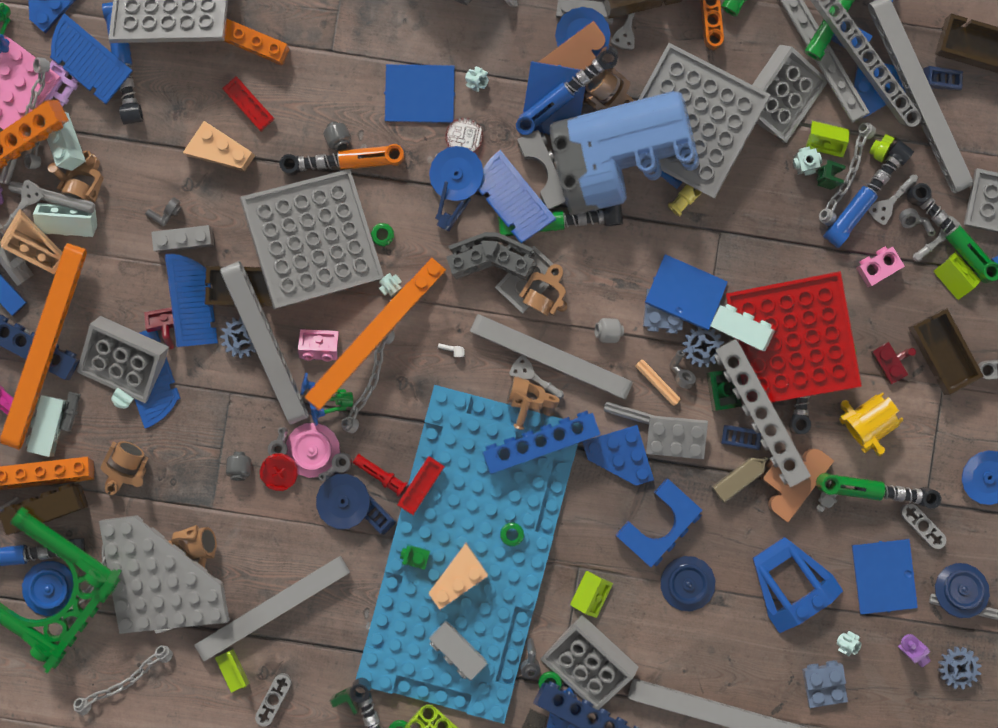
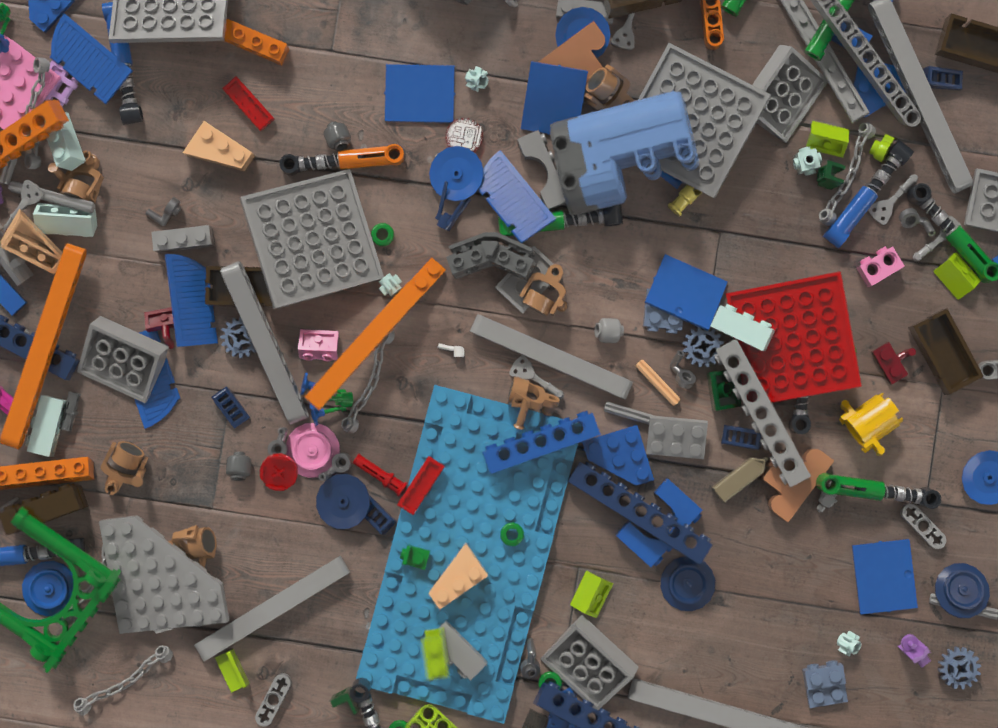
light aqua plate [111,388,134,408] -> none
piece [516,46,619,135] -> none
blue windscreen [753,537,843,633] -> none
none -> dark blue slope [211,386,250,429]
none -> lime panel [422,627,450,680]
none -> dark blue brick [568,461,713,565]

